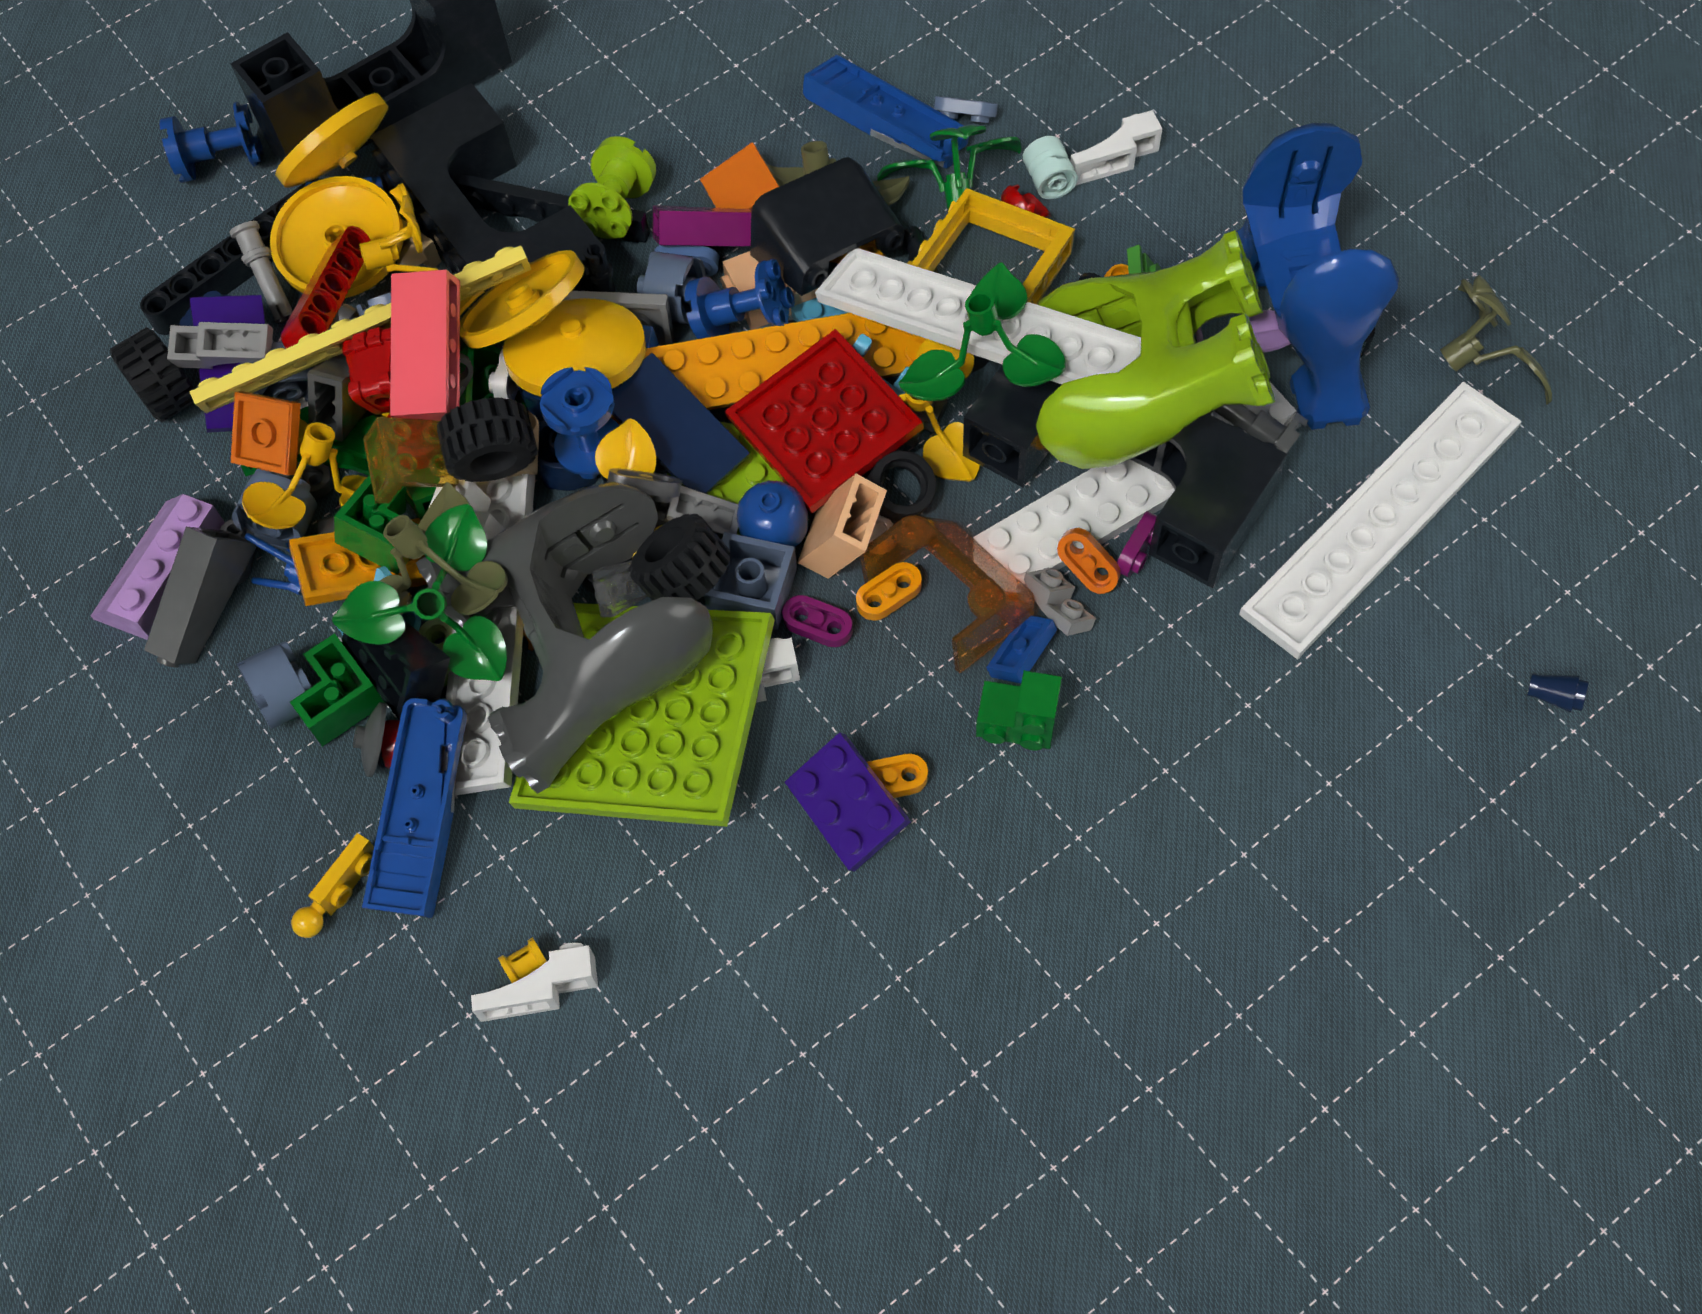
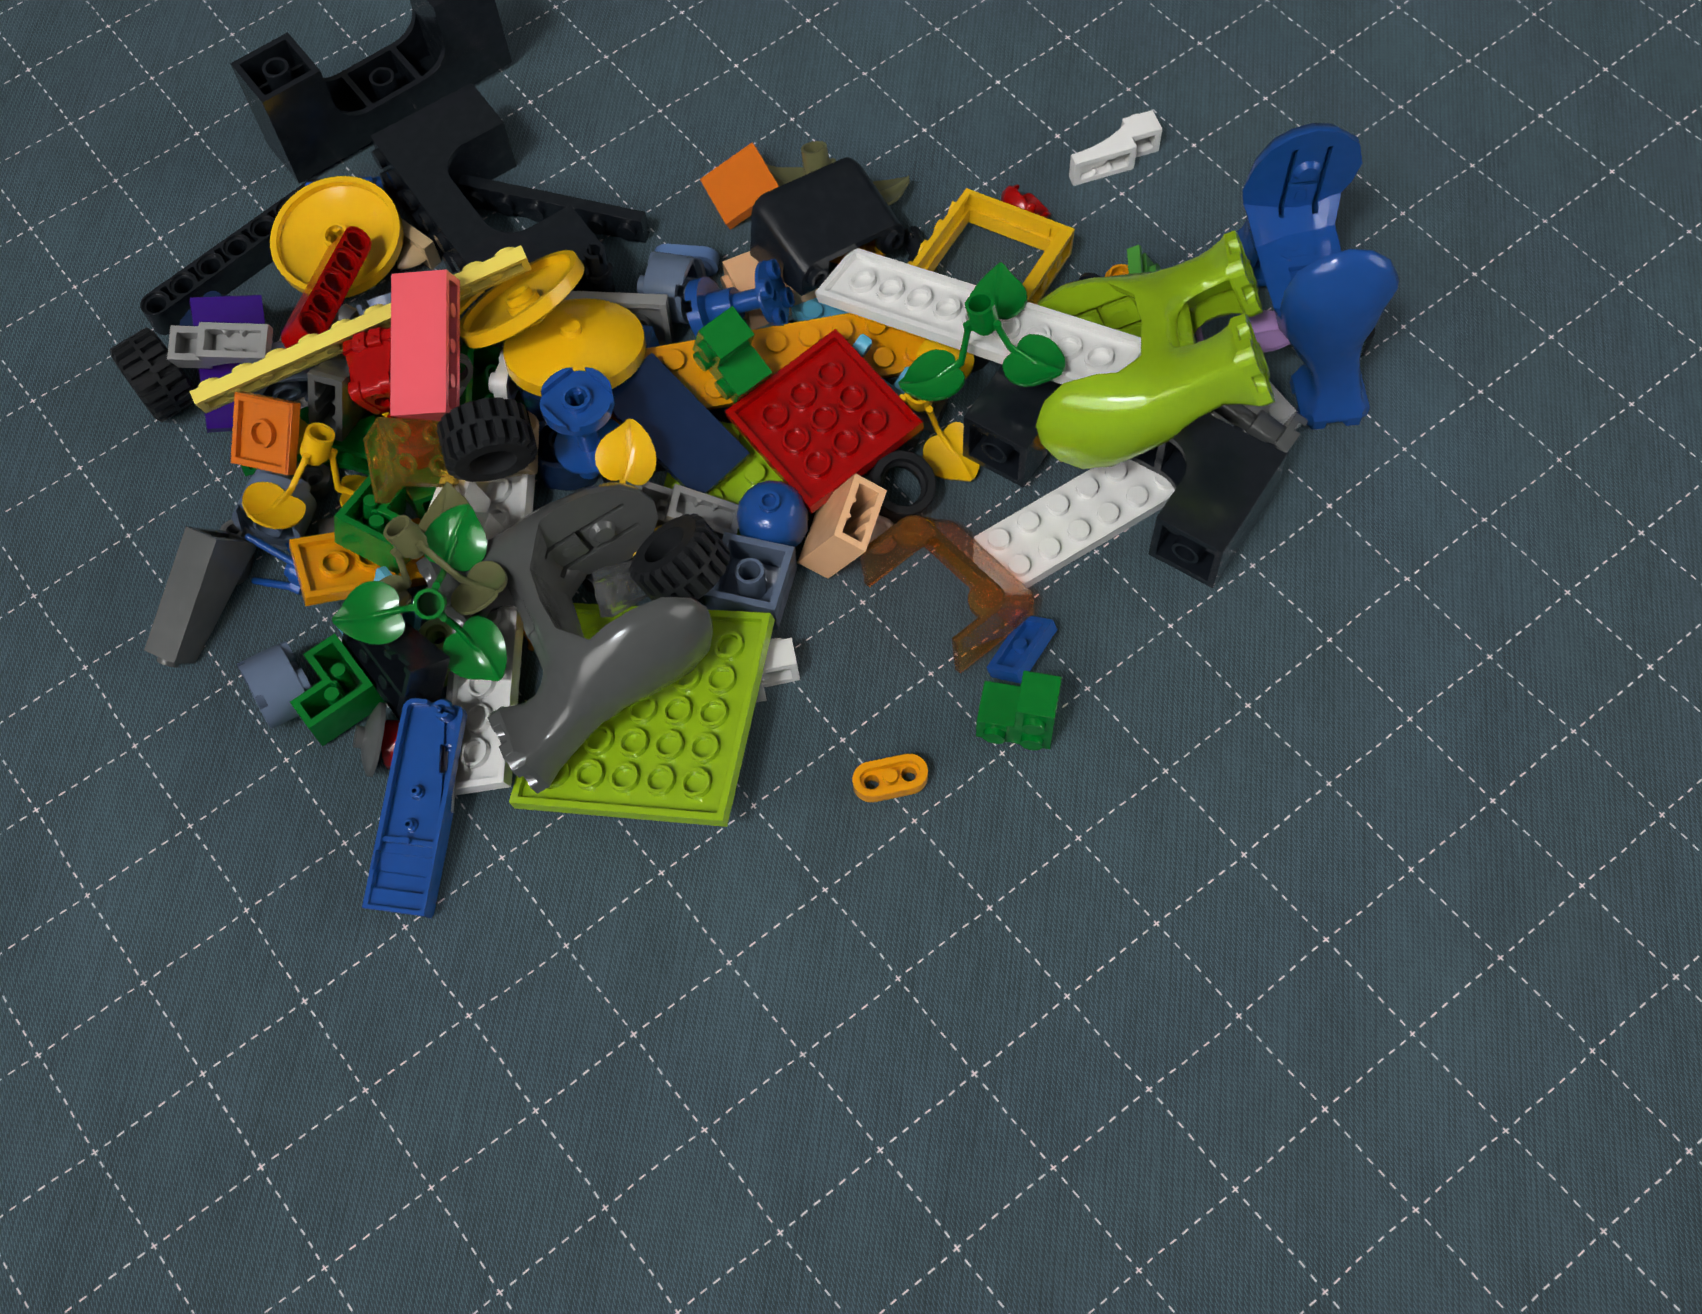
lavender slope [91,494,225,640] -> none
blue piece [159,102,264,183] -> none
light grey pin [229,221,293,323] -> none
yellow dish [275,93,388,188] -> none
yellow plate [291,833,374,938] -> none
yellow plant [359,183,438,273] -> none
white slope [471,943,598,1022] -> none
yellow bush [498,937,547,983] -> none
lime piece [568,136,656,239] -> none
flat silver plate [607,468,682,503] -> none
magenta slope [653,205,752,246] -> none
magenta plate [782,595,853,647] -> none
dark purple plate [785,732,911,872] -> none
blue piece [803,55,969,169] -> none
light orange plate [856,562,922,621] -> none
green plant [877,125,1022,209] -> none
sand blue plate [934,96,998,123] -> none
light aqua wheel [1023,136,1078,200] -> none
light grey slope [1024,568,1096,636] -> none
orange plate [1057,528,1121,594] -> none
magenta plate [1117,511,1157,578] -> none
white plate [1239,382,1522,660] -> none
olive plant [1440,274,1552,405] -> none
dark blue cone [1527,674,1589,713] -> none
none -> green brick [693,306,772,404]

